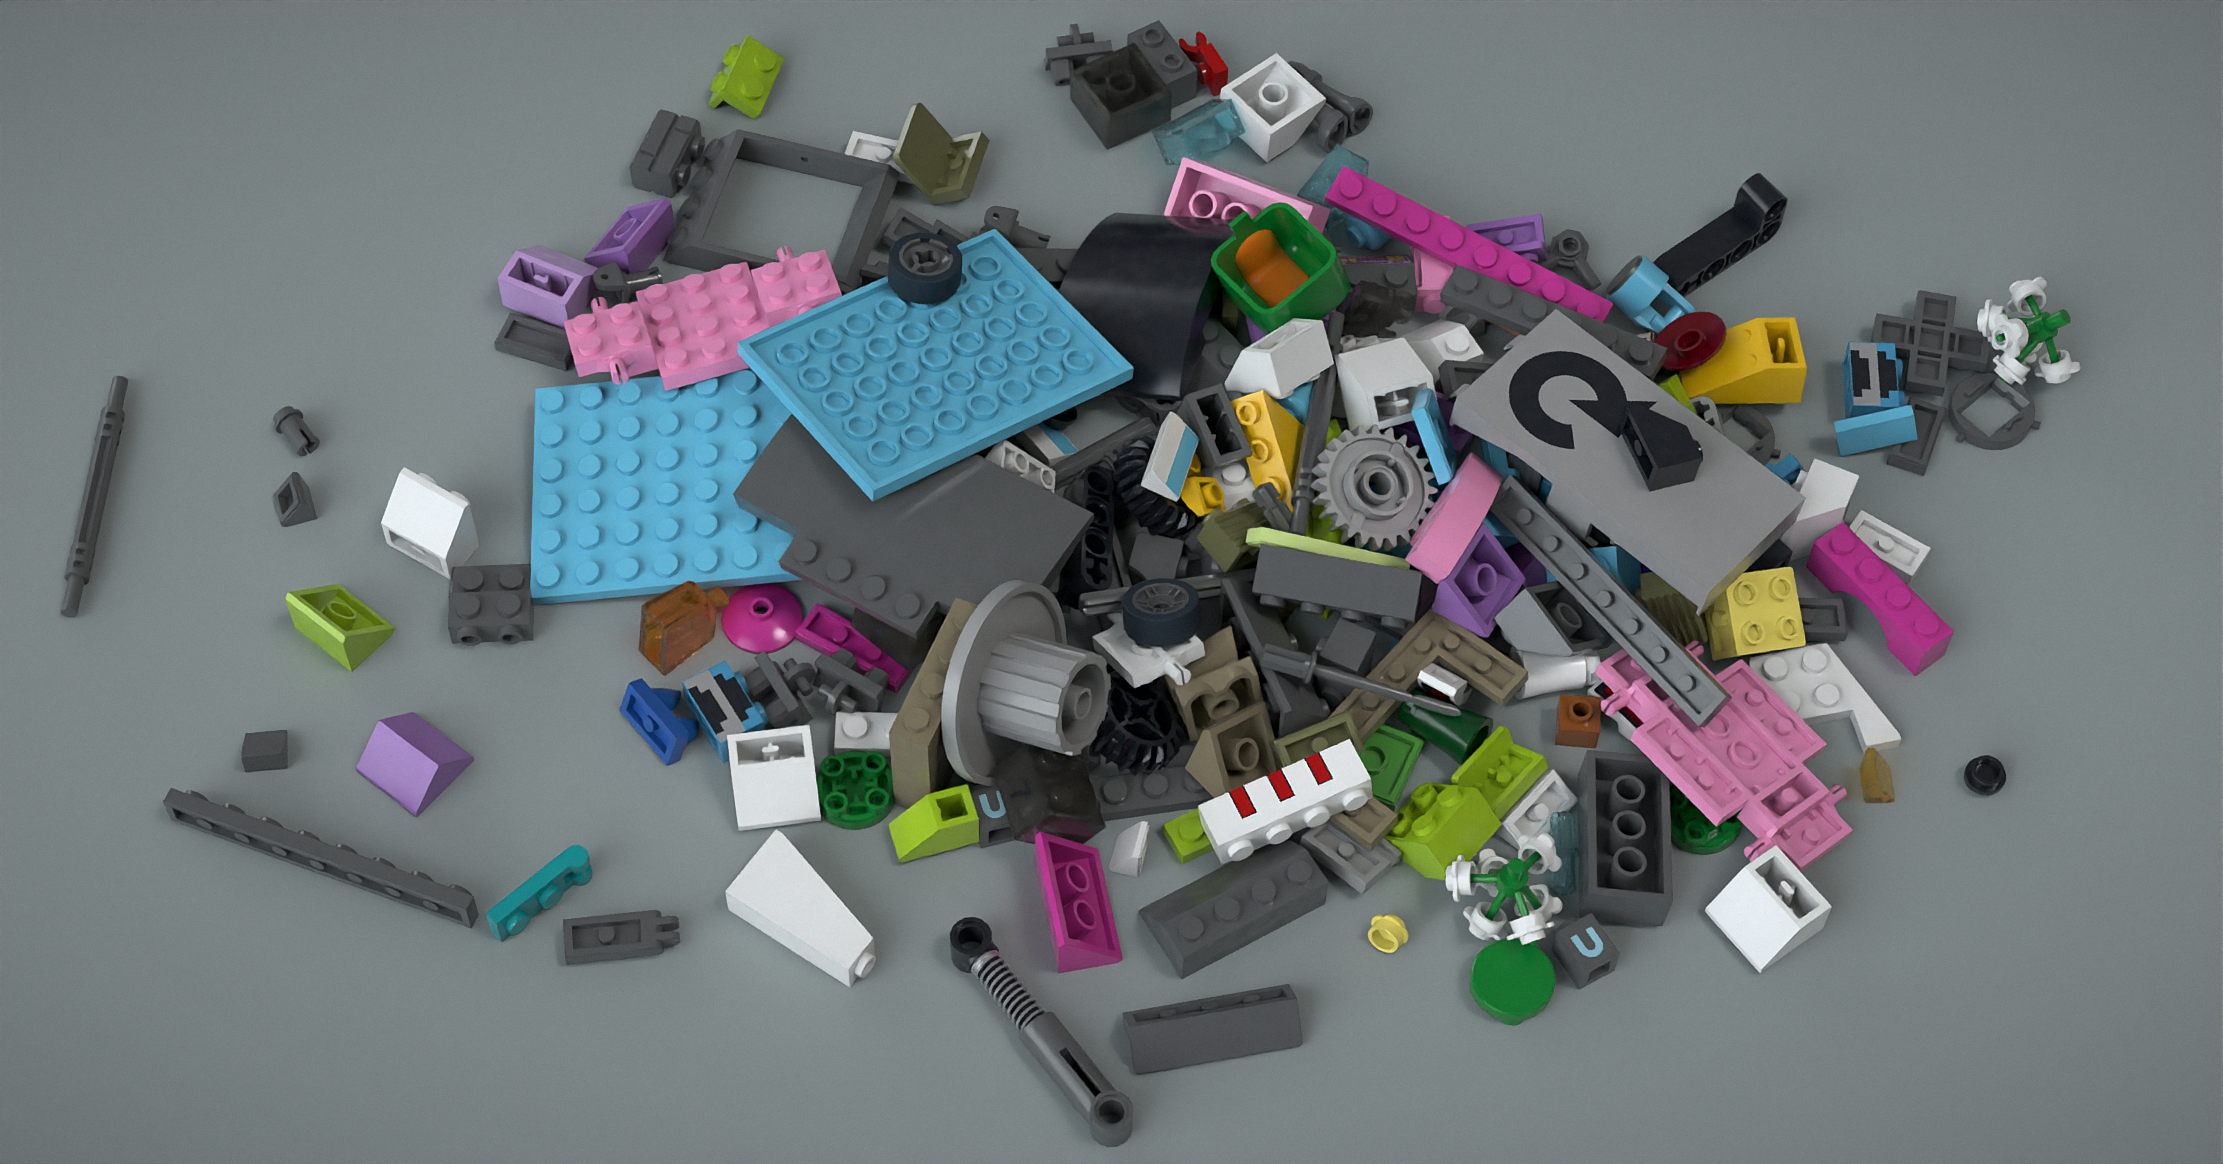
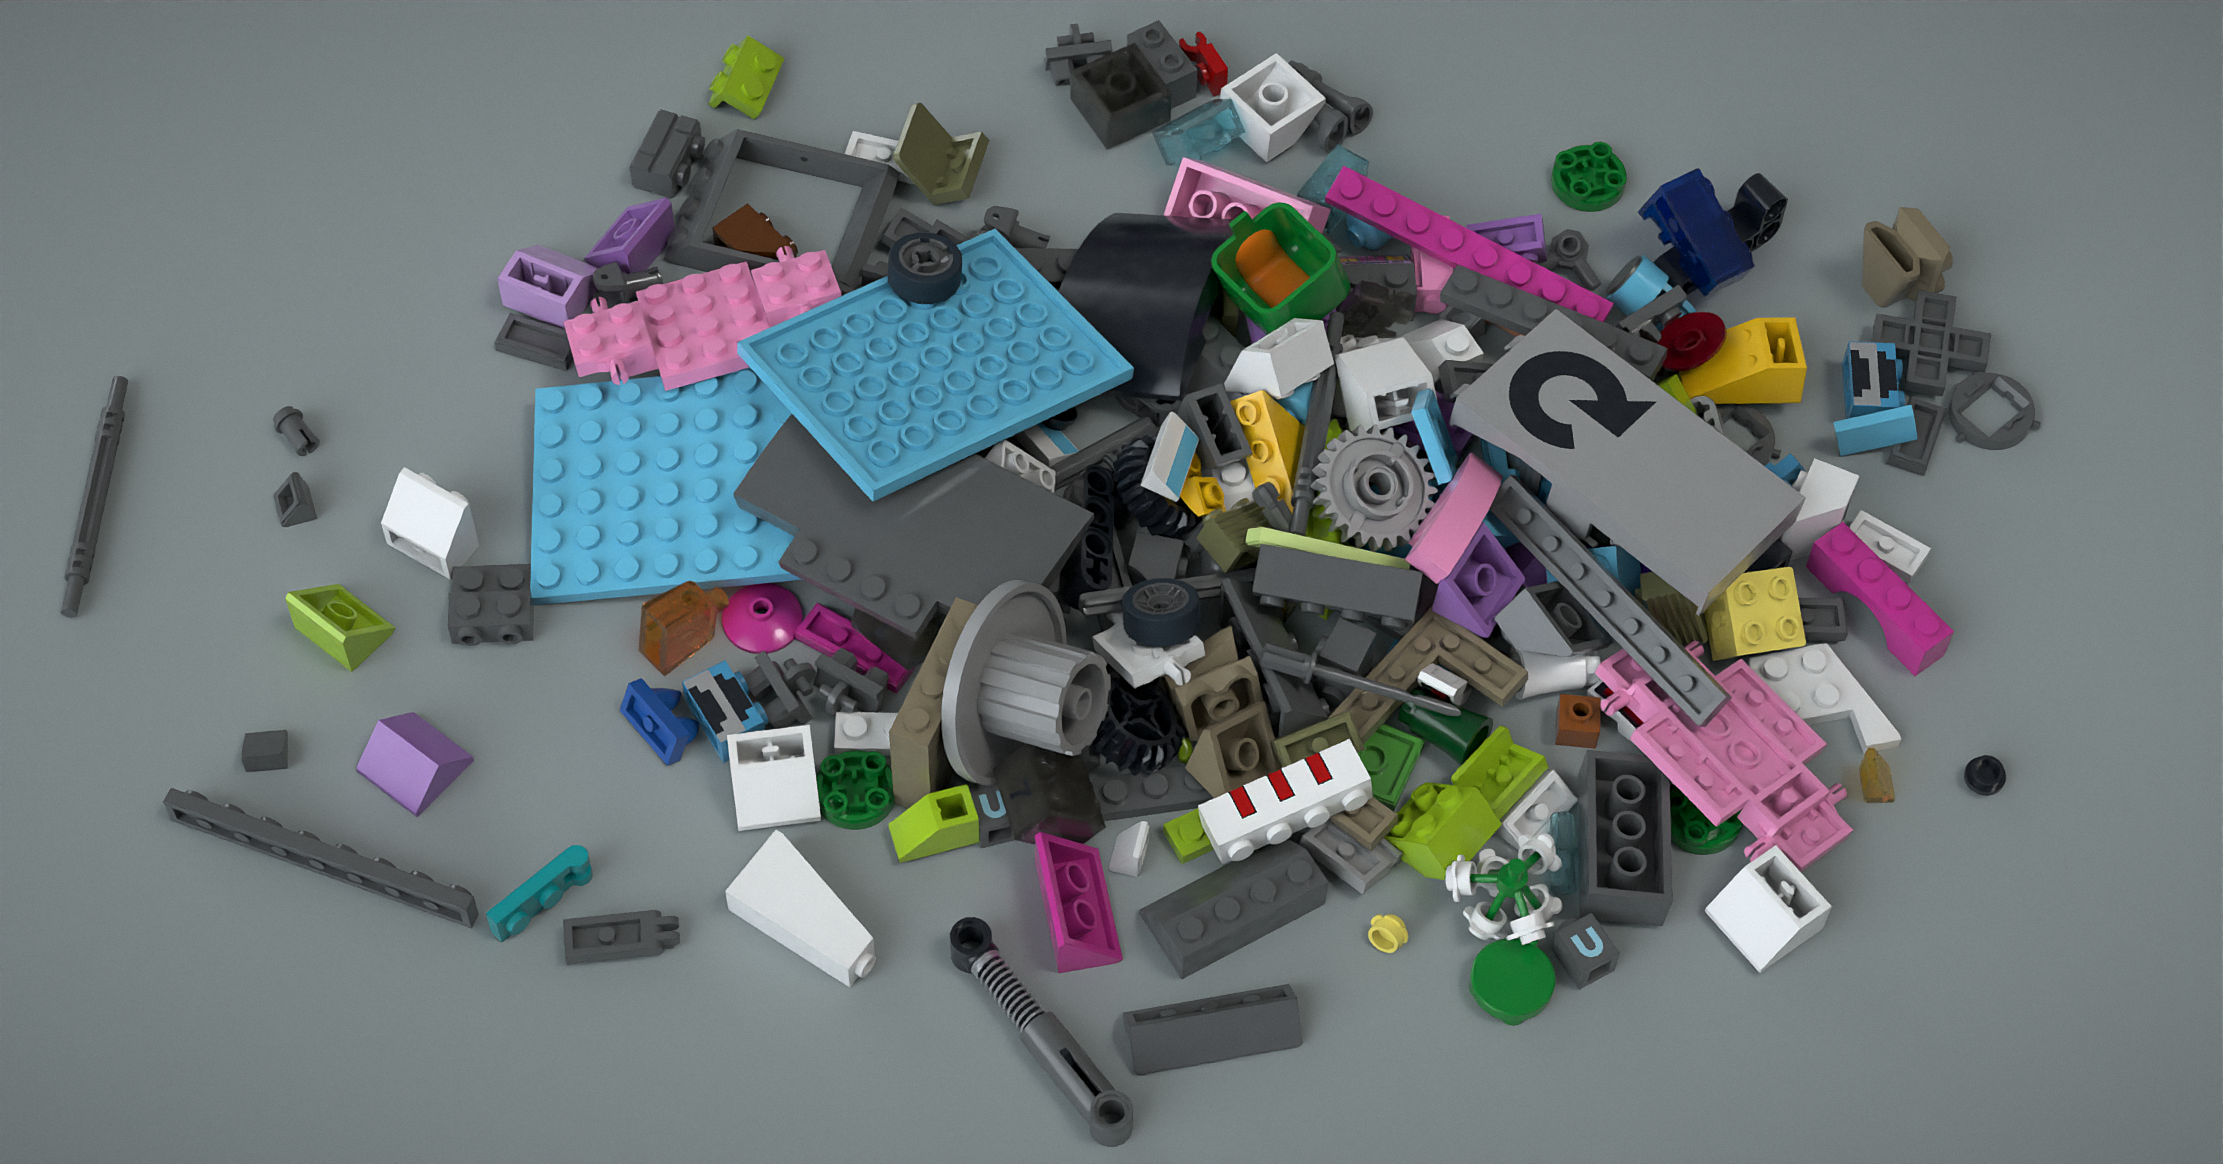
black slope [1618,402,1703,492] -> none
white plant [1977,277,2081,385] -> none
none -> reddish brown slope [712,203,798,260]
none -> lime piece [1177,727,1193,764]
none -> green tile [1551,141,1627,212]
none -> dark grey plate [1616,285,1688,344]
none -> clear blue wedge [1638,168,1755,297]
none -> dark tan piece [1862,207,1953,308]

